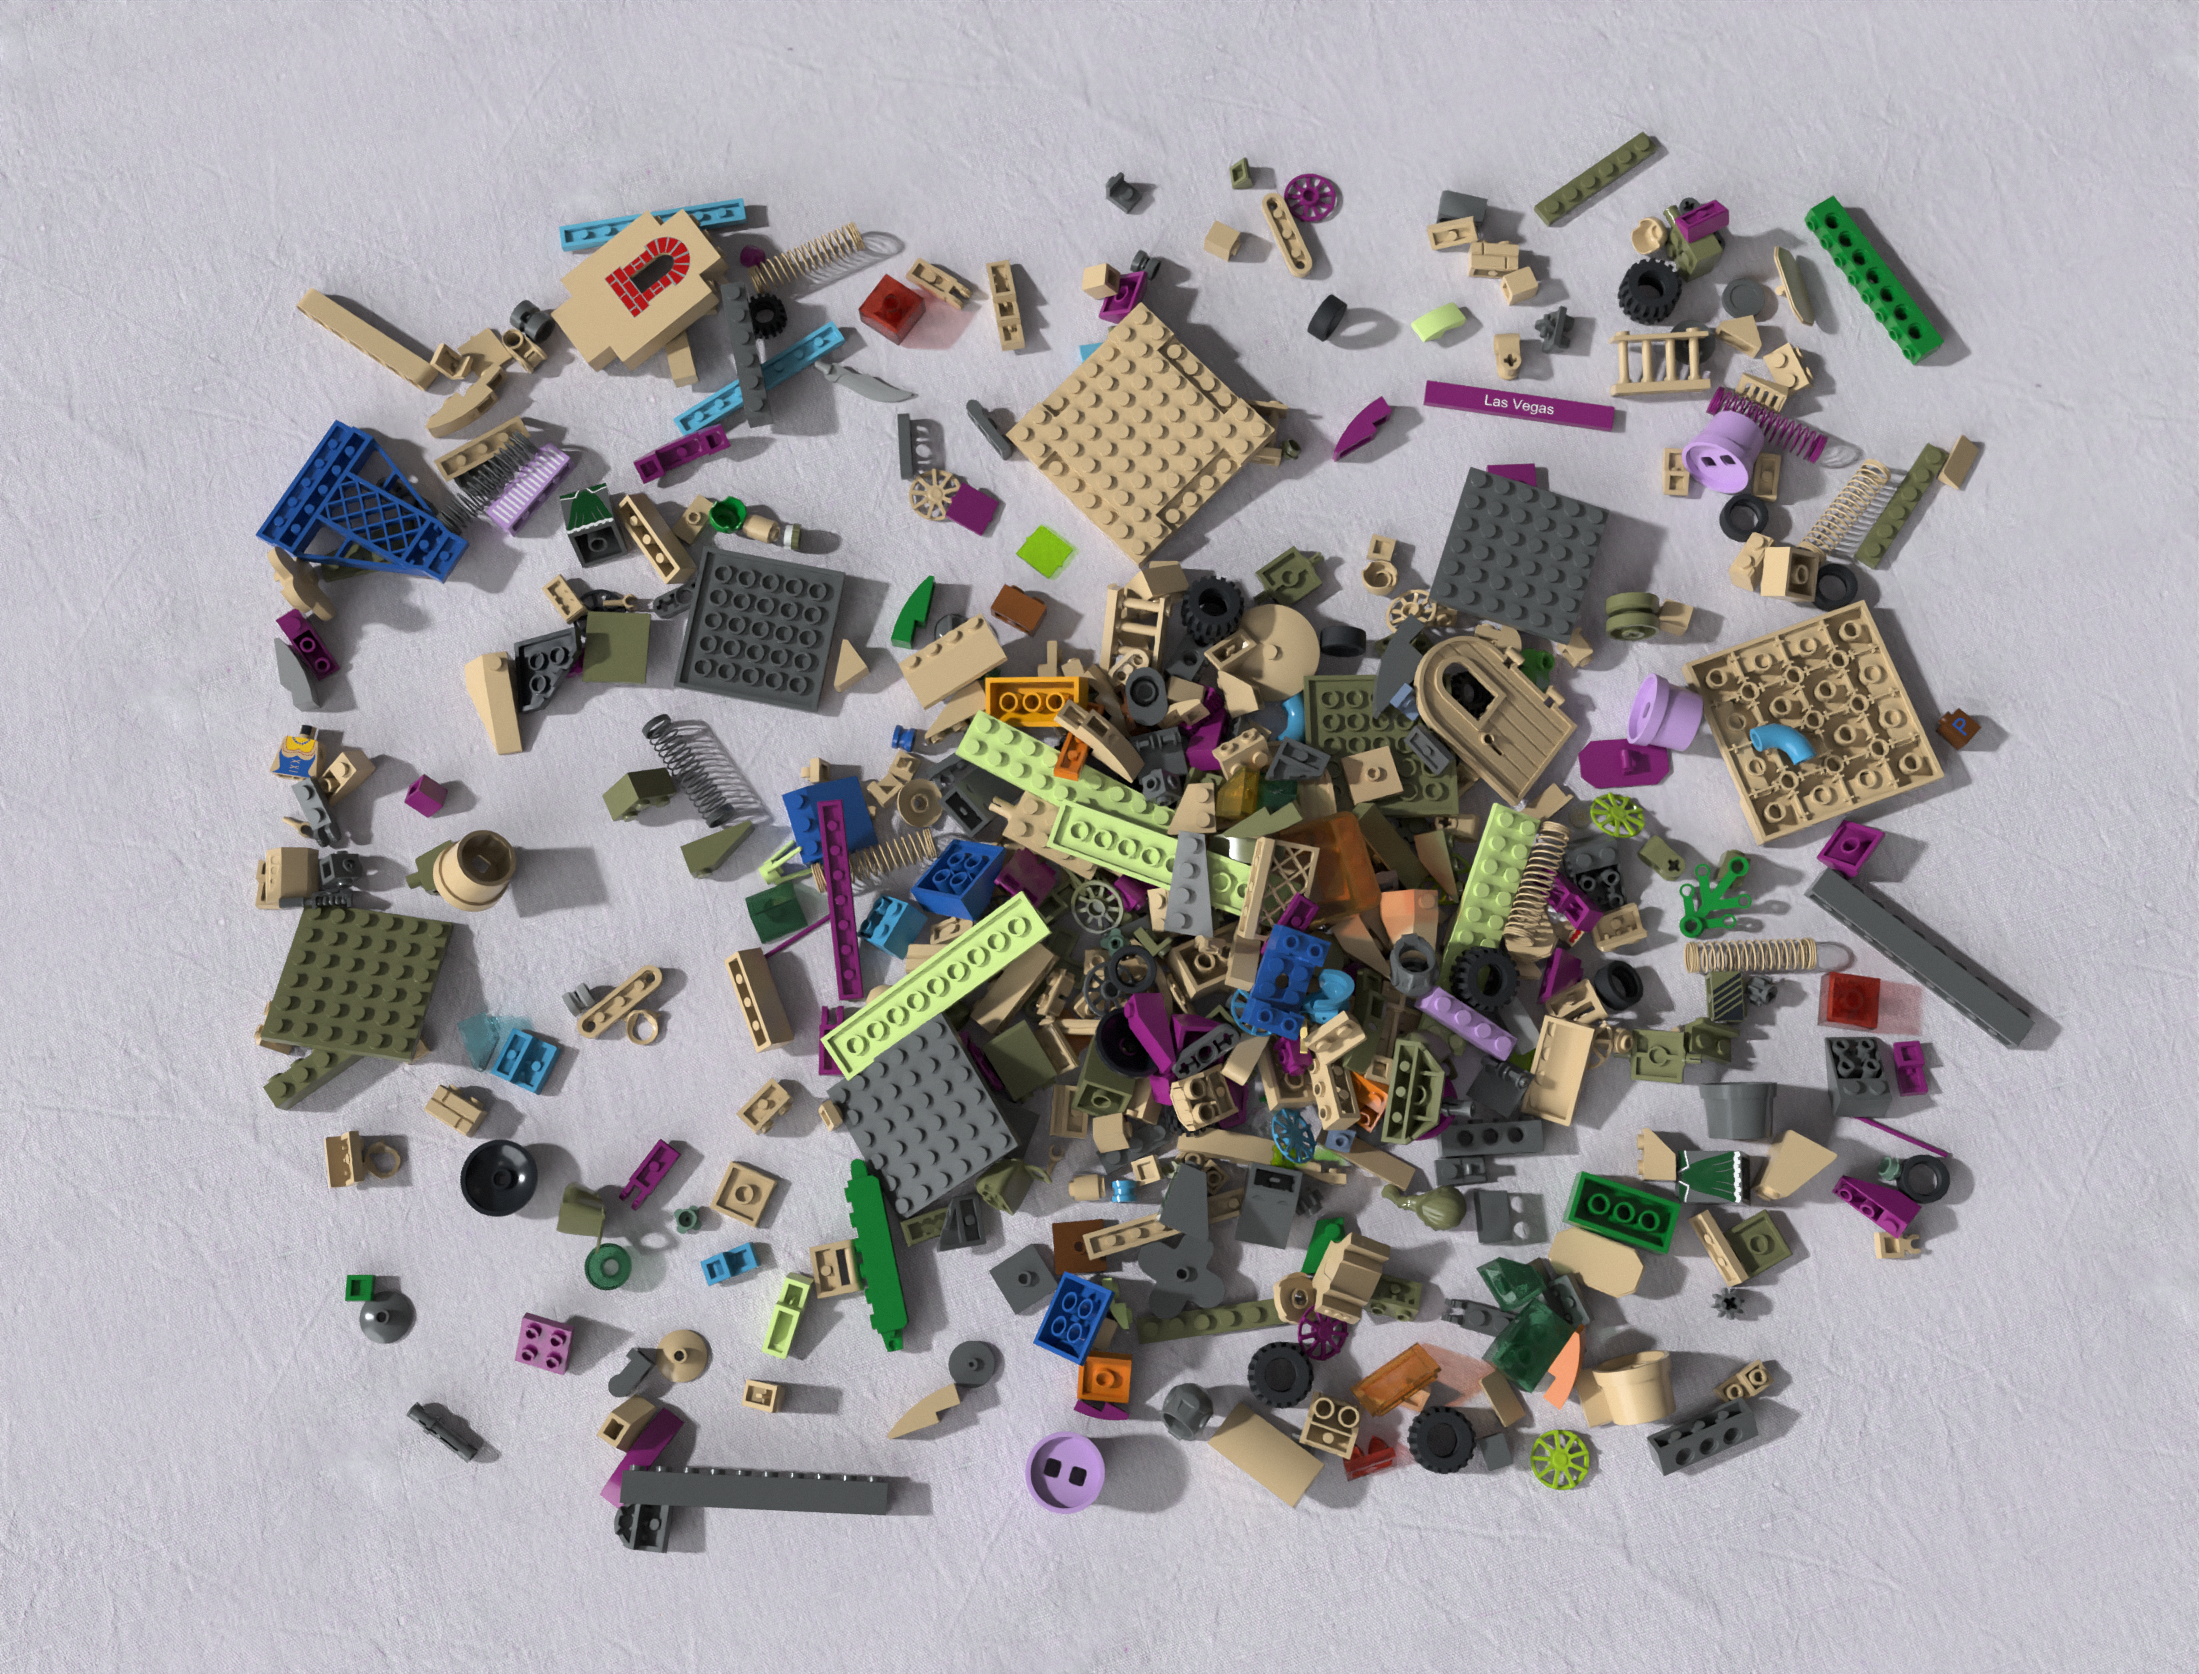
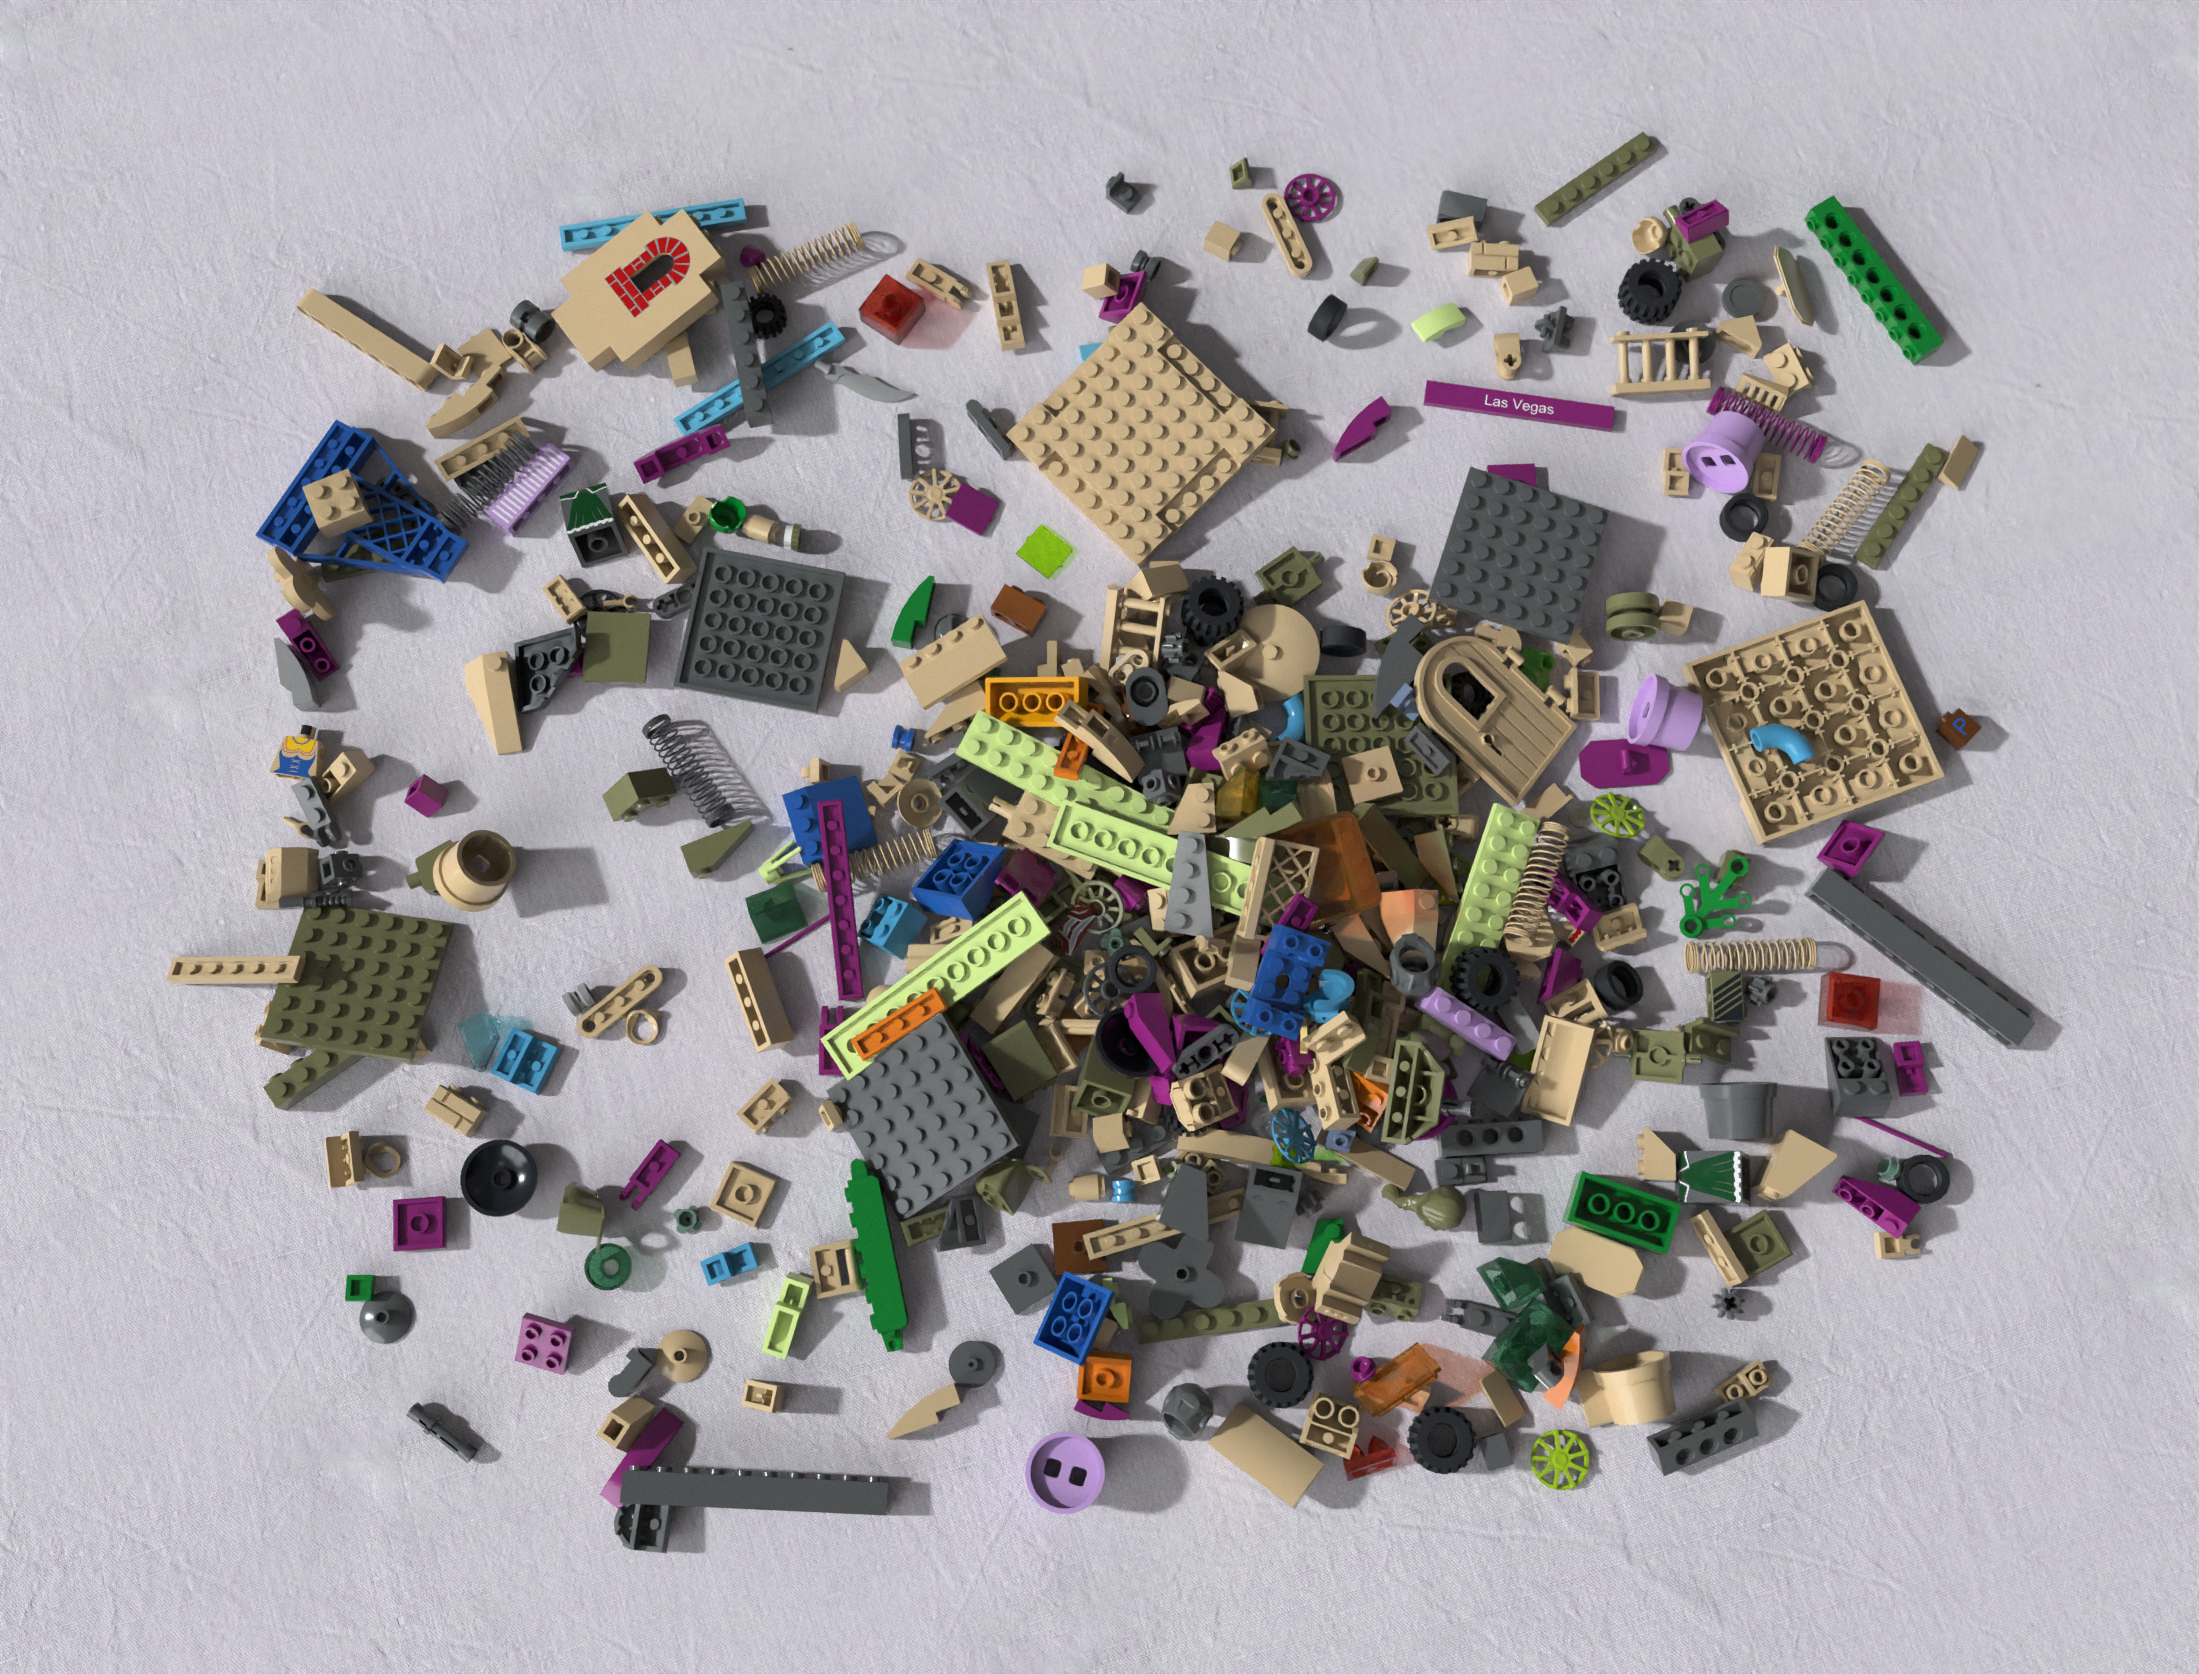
none -> tan plate [166,956,306,984]
none -> tan brick [302,469,373,539]
none -> magenta plate [393,1196,447,1252]
none -> orange tile [851,986,950,1062]
none -> tile [1050,900,1098,956]
none -> dark grey gear [1160,632,1191,663]
none -> olive slope [1350,257,1379,285]
none -> magenta plate [1351,1356,1377,1382]
none -> dark grey leg [1527,1343,1564,1389]
none -> tan bracket [1564,667,1600,721]

